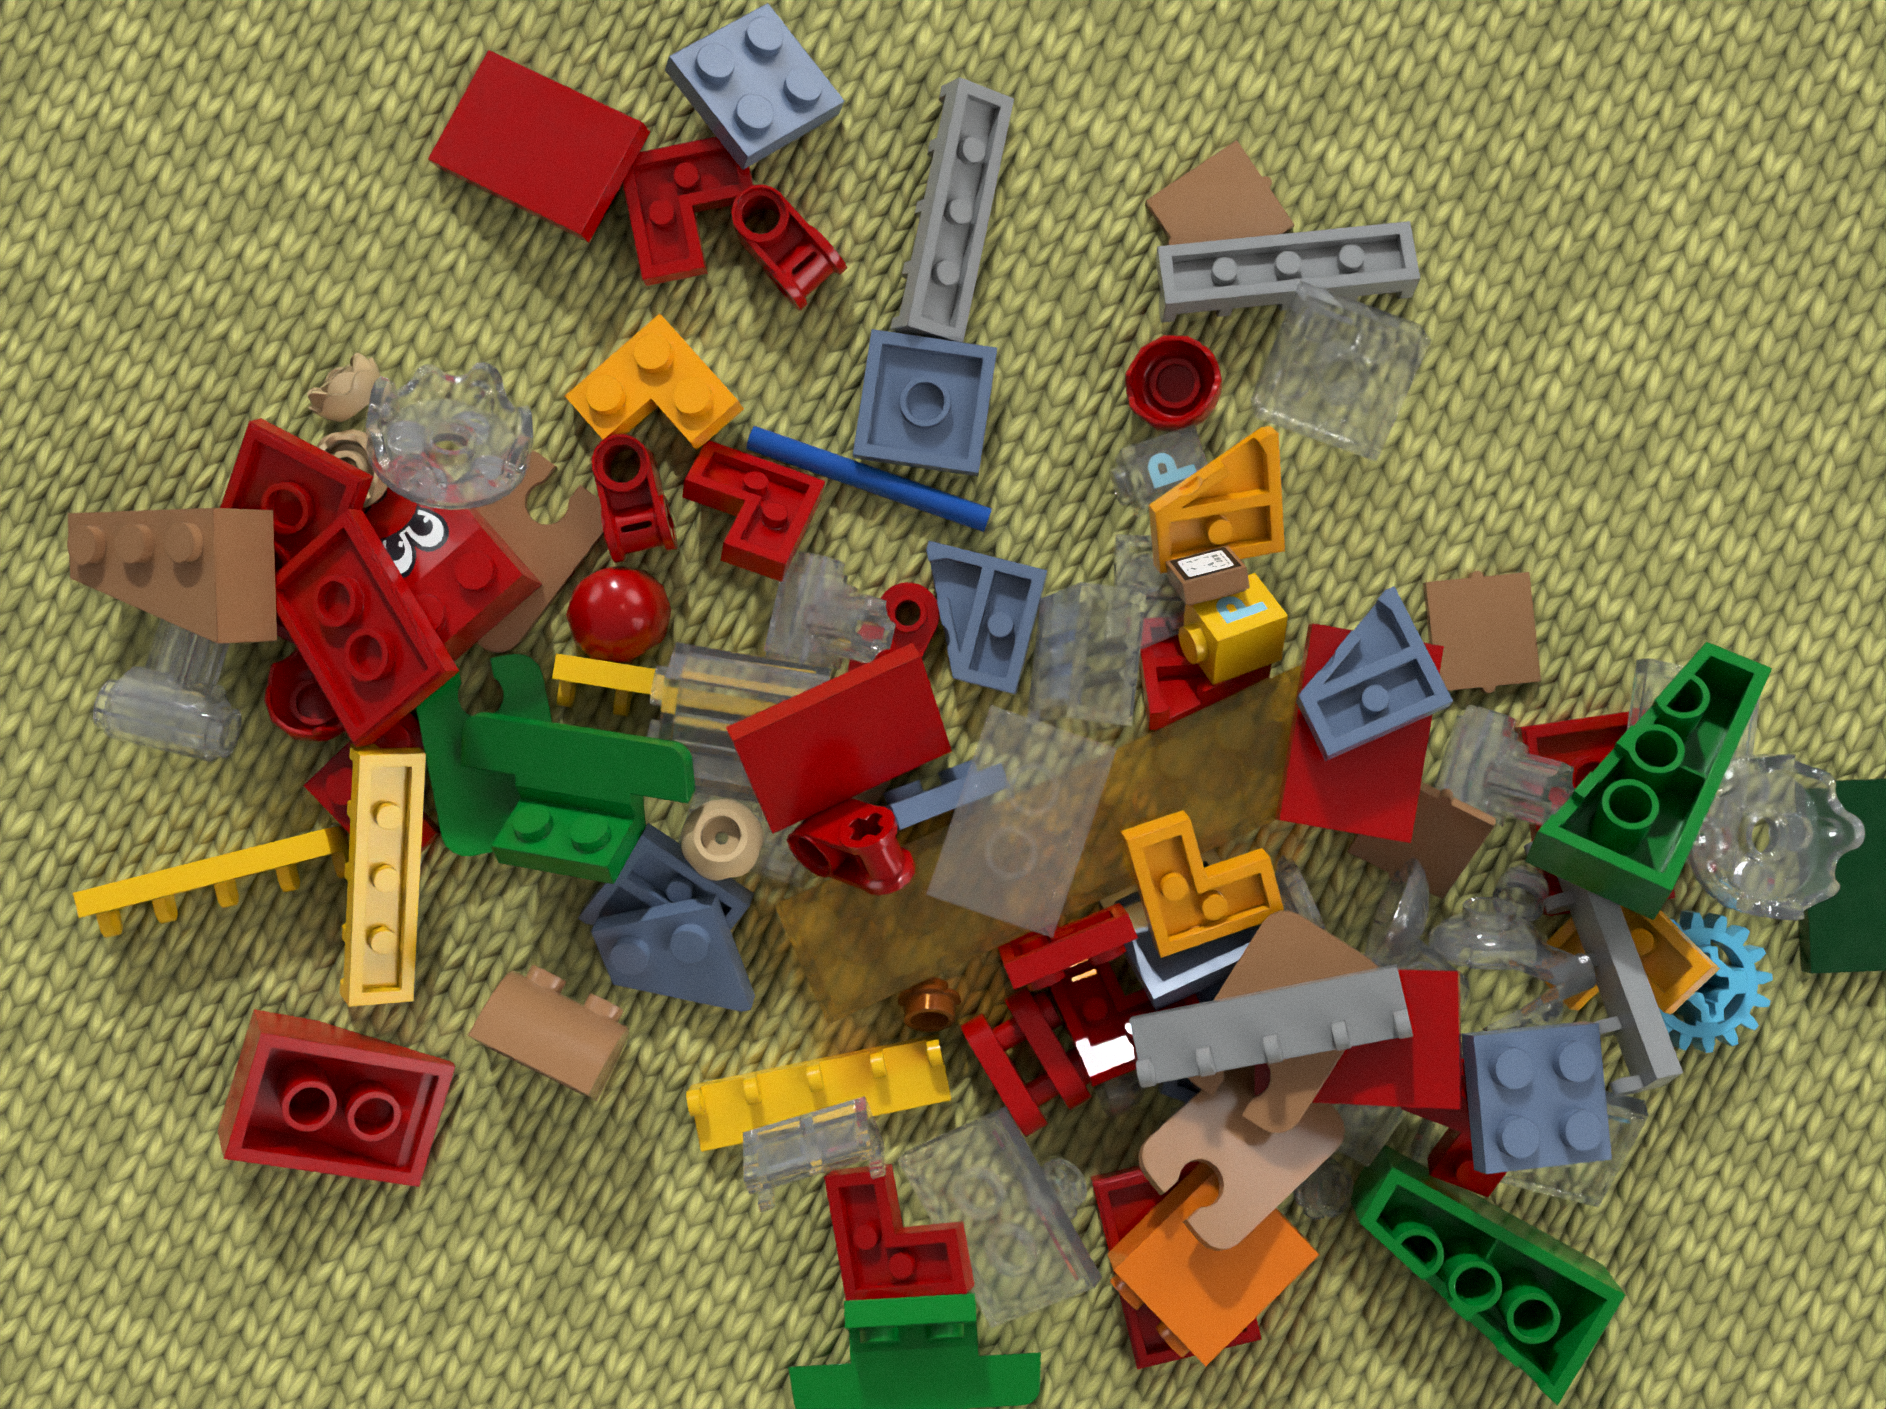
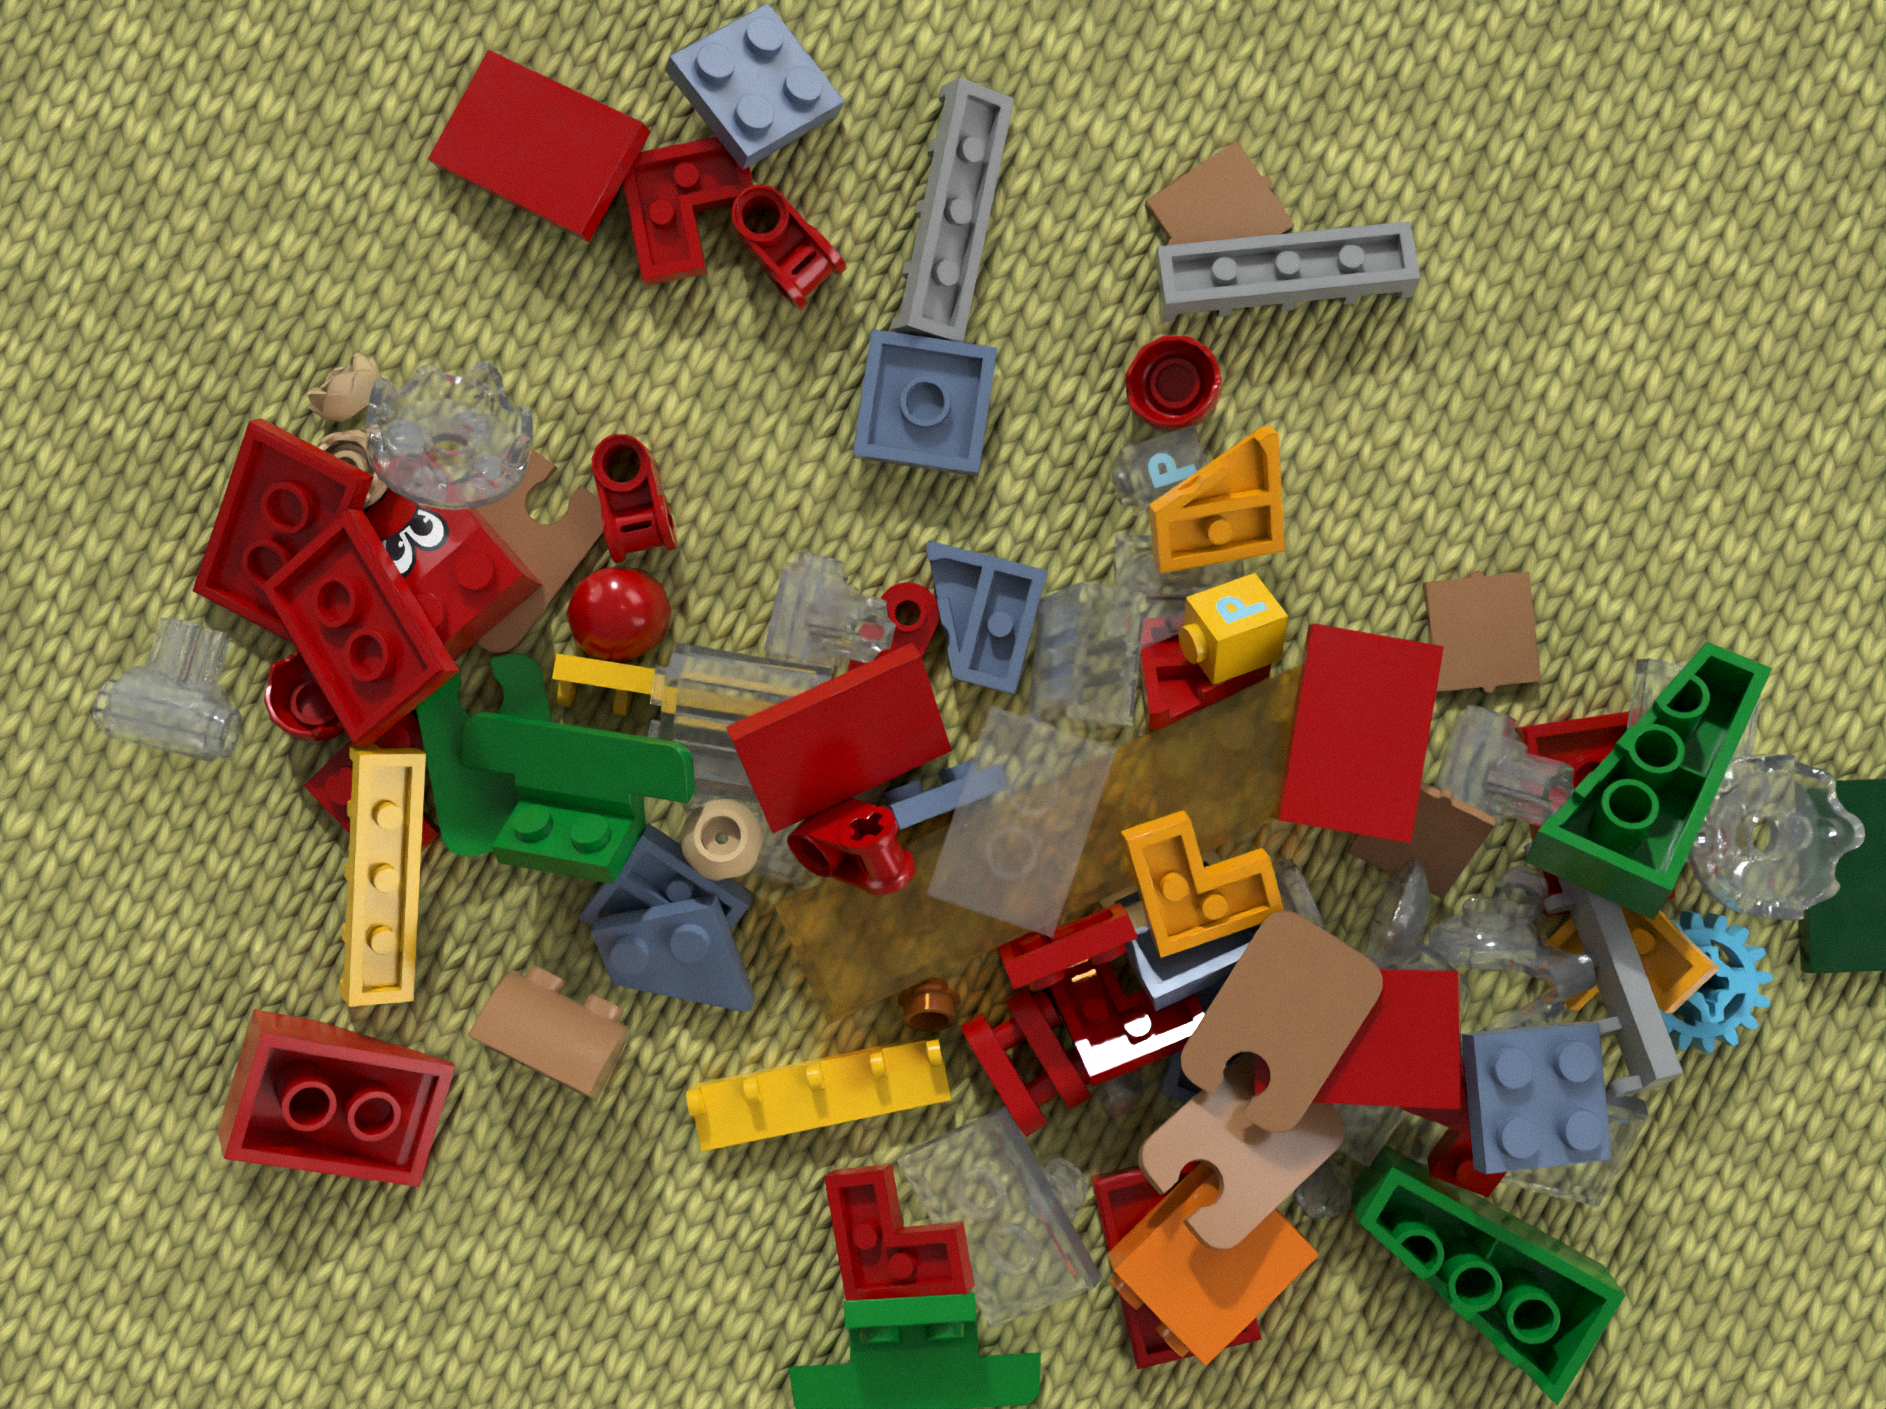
medium nougat wedge [67,508,277,644] -> none
yellow hinge [73,826,349,938] -> none
light orange plate [565,313,744,450] -> none
red plate [682,440,826,582] -> none
clear hinge [743,1096,886,1212] -> none
blue bar [746,426,992,532] -> none
light grey hinge [1129,964,1413,1088] -> none
medium nougat tile [1165,545,1250,606] -> none
clear brick [1250,280,1431,462] -> none
sand blue wing [1296,586,1453,761] -> none

